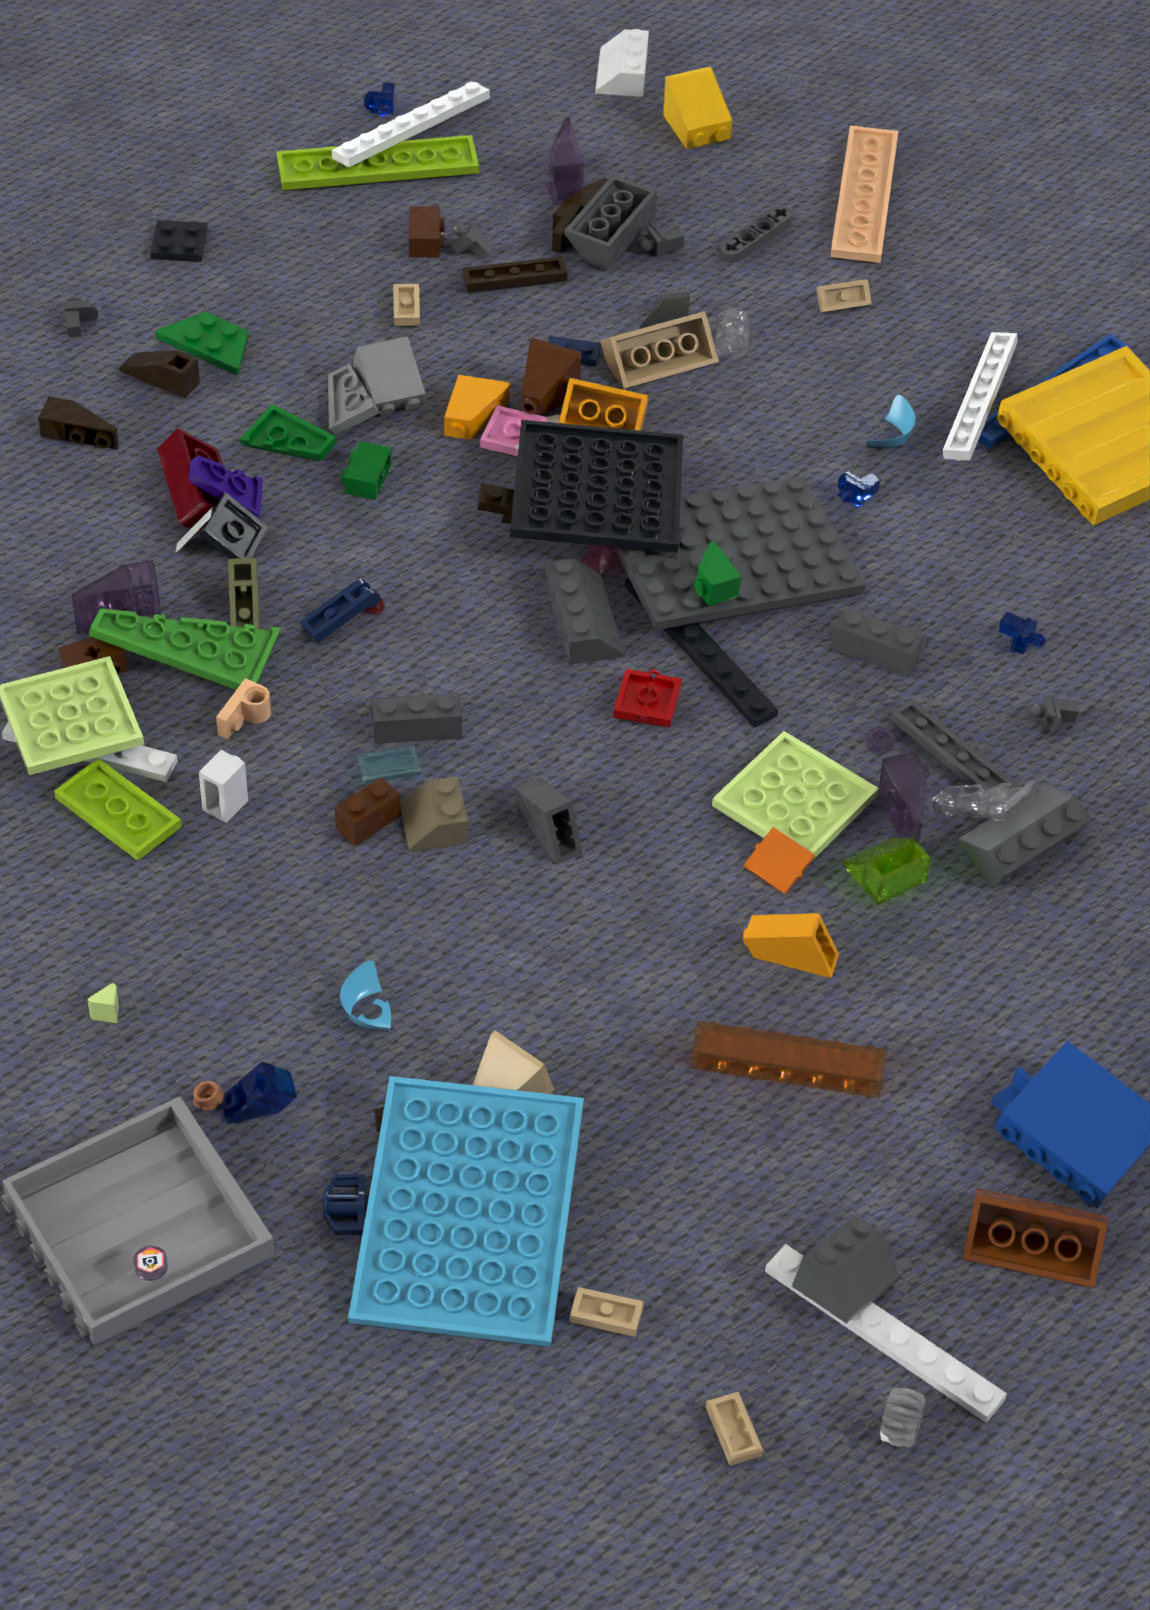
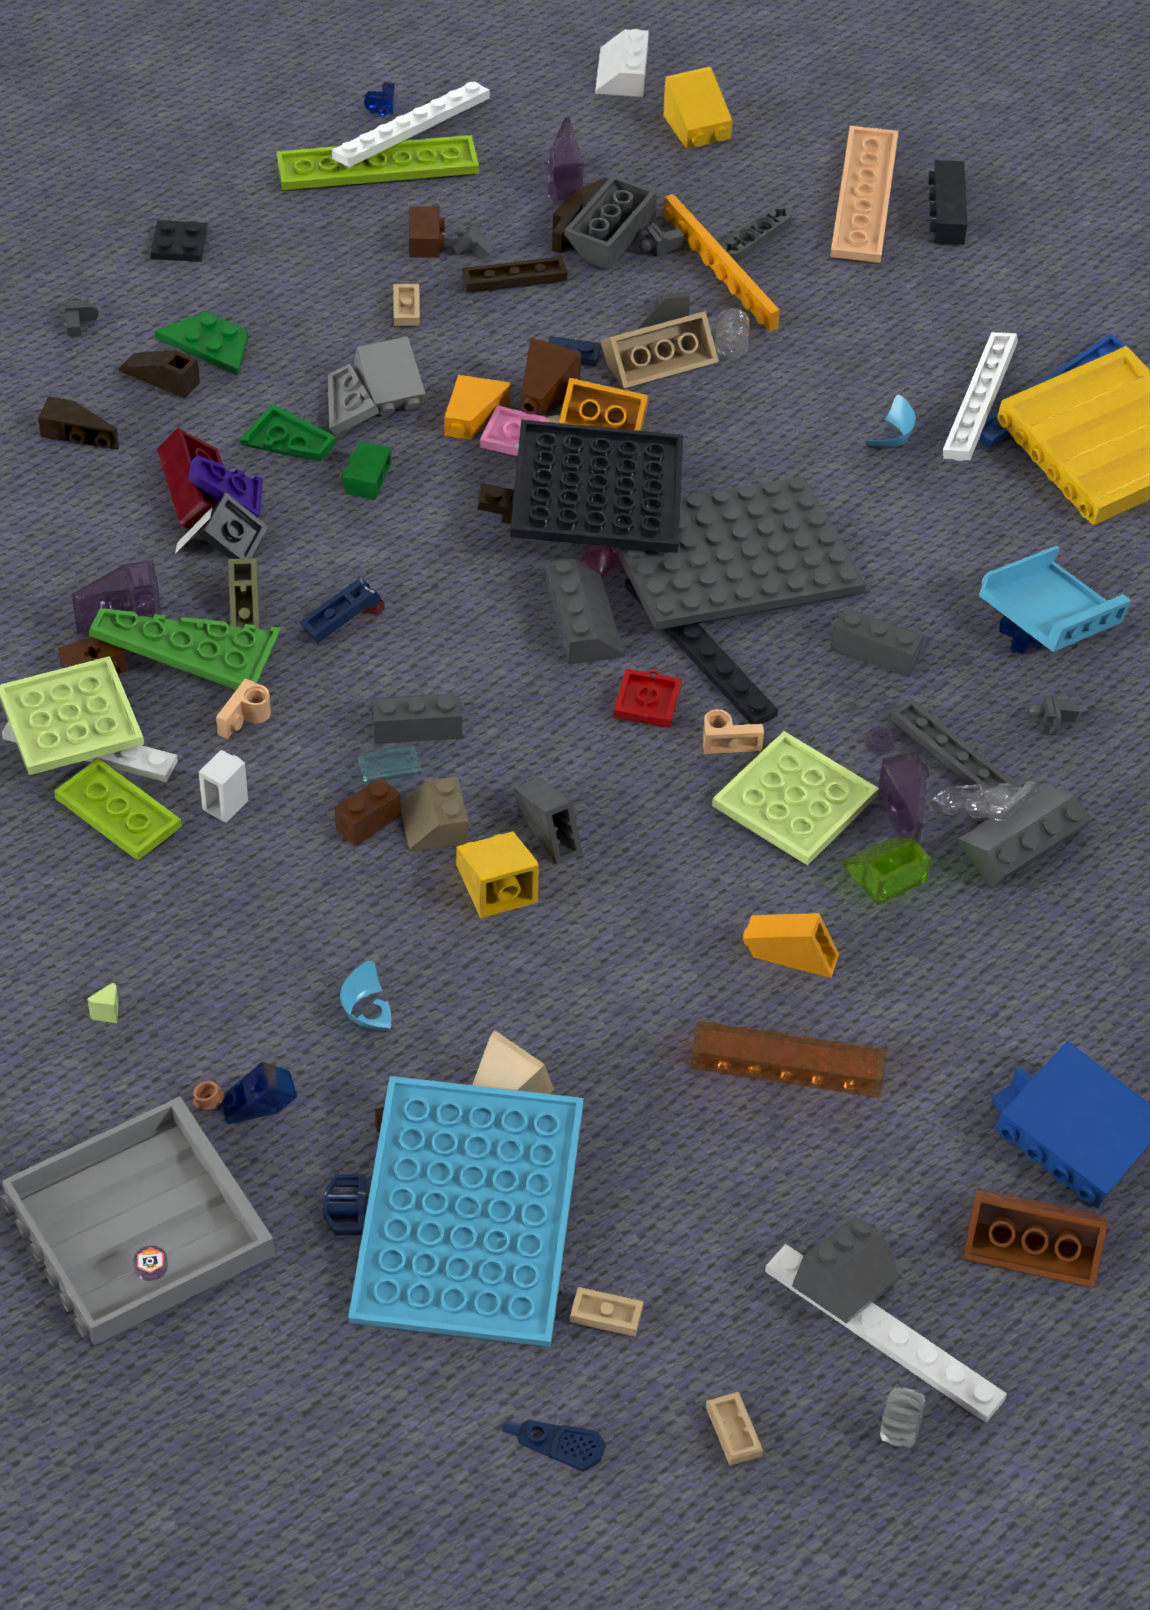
green slope [694,541,741,606] -> none
orange piece [743,827,815,894] -> none
tan plate [816,279,872,313] -> none
clear blue piece [838,471,881,507] -> none
none -> yellow slope [456,831,539,918]
none -> dark blue piece [502,1420,606,1472]
none -> light orange plate [662,194,780,332]
none -> light nougat plate [703,709,764,754]
none -> black brick [928,160,967,244]
none -> medium azure panel [978,546,1131,652]

